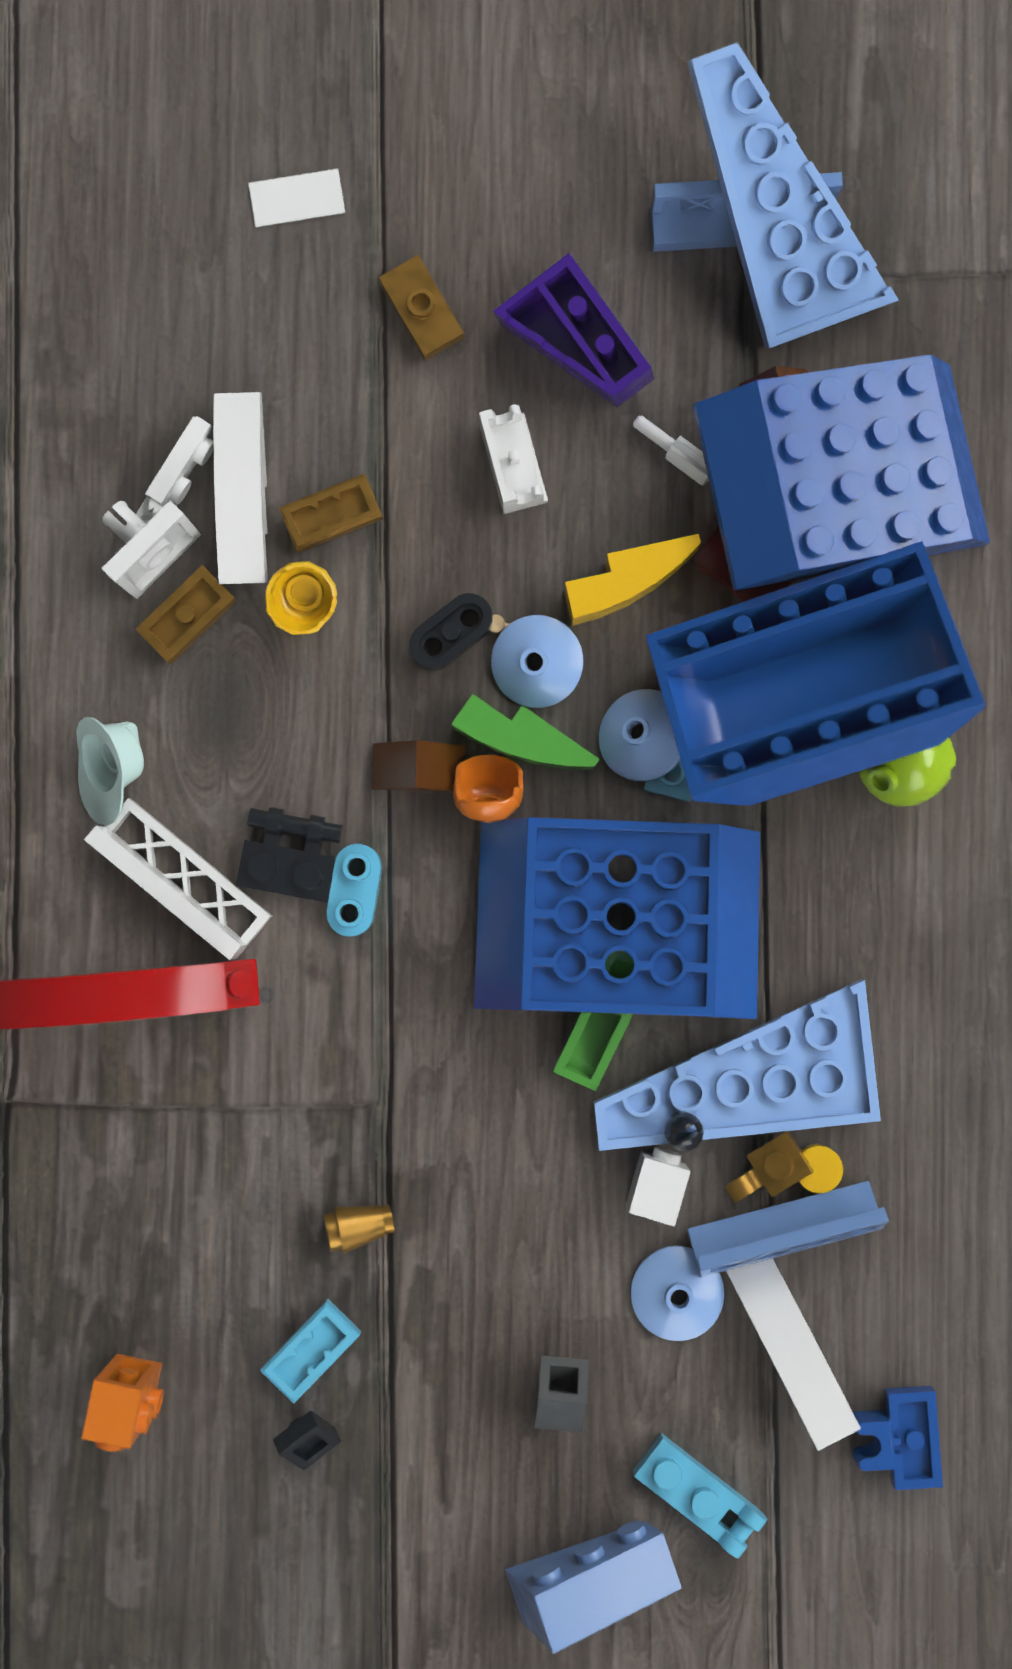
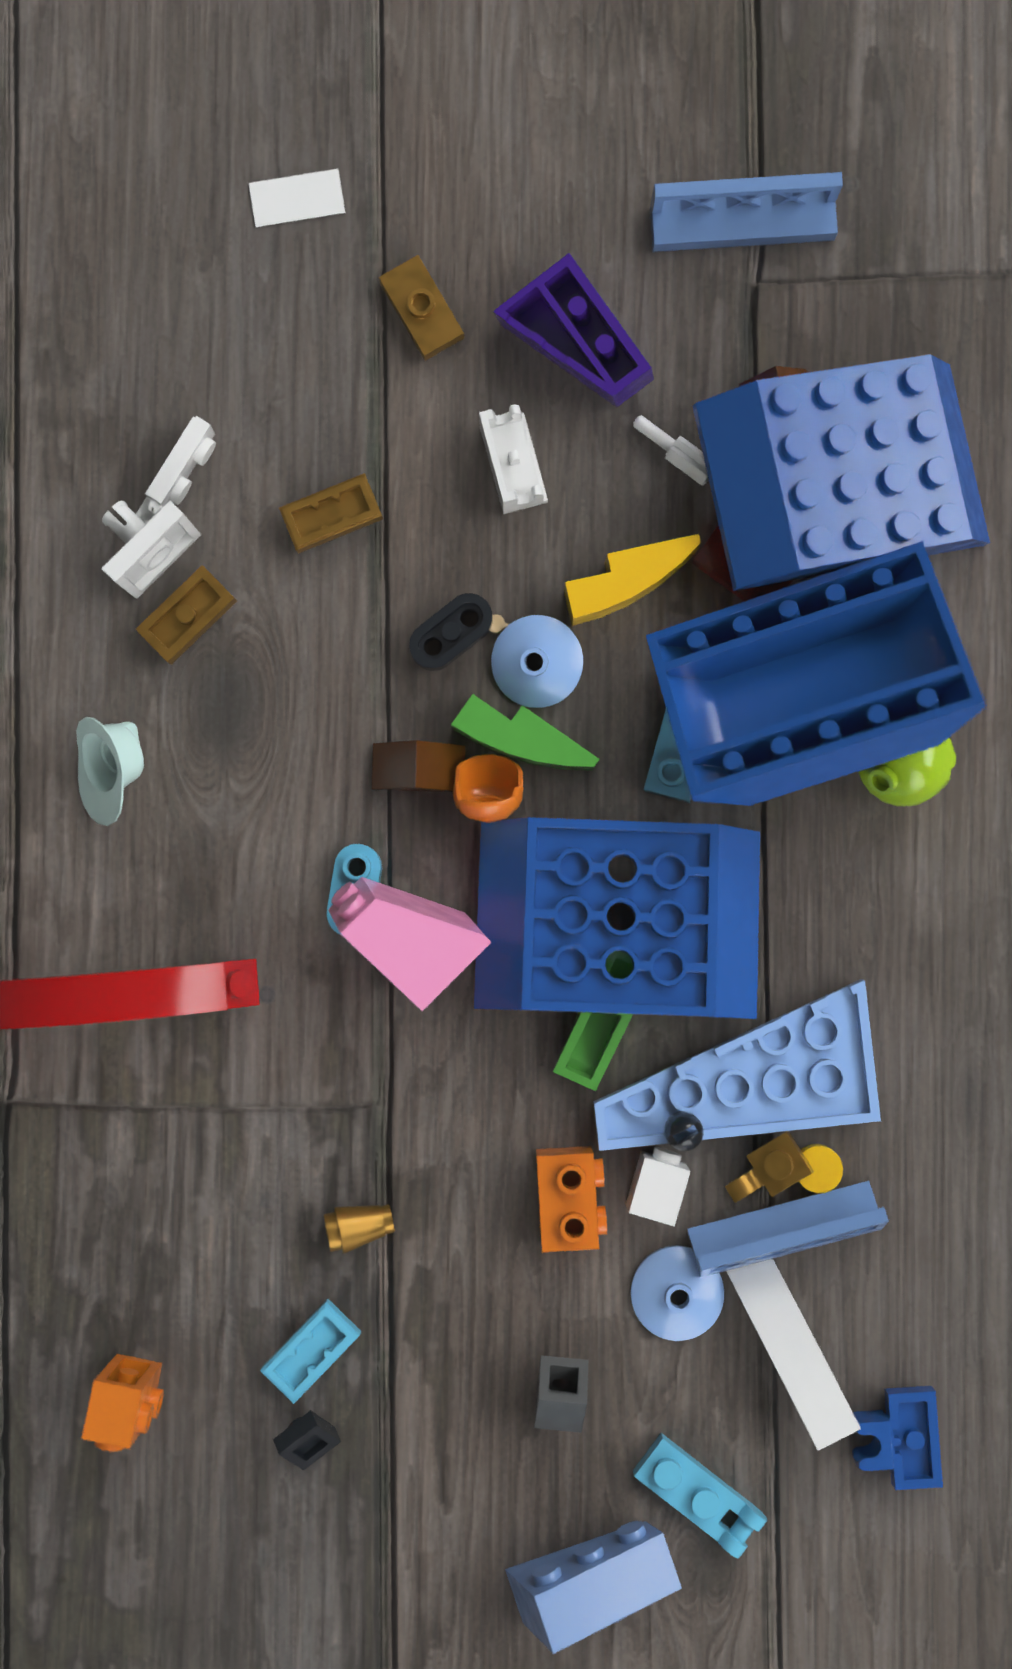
white fence [84,798,272,960] -> none
white slope [213,392,268,584] -> none
black plate [236,807,343,903] -> none
yellow hair [265,561,337,635] -> none
light blue dish [599,689,680,782] -> none
light blue wing [687,43,899,348] -> none
none -> bright pink slope [328,877,491,1011]
none -> orange brick [536,1146,607,1252]

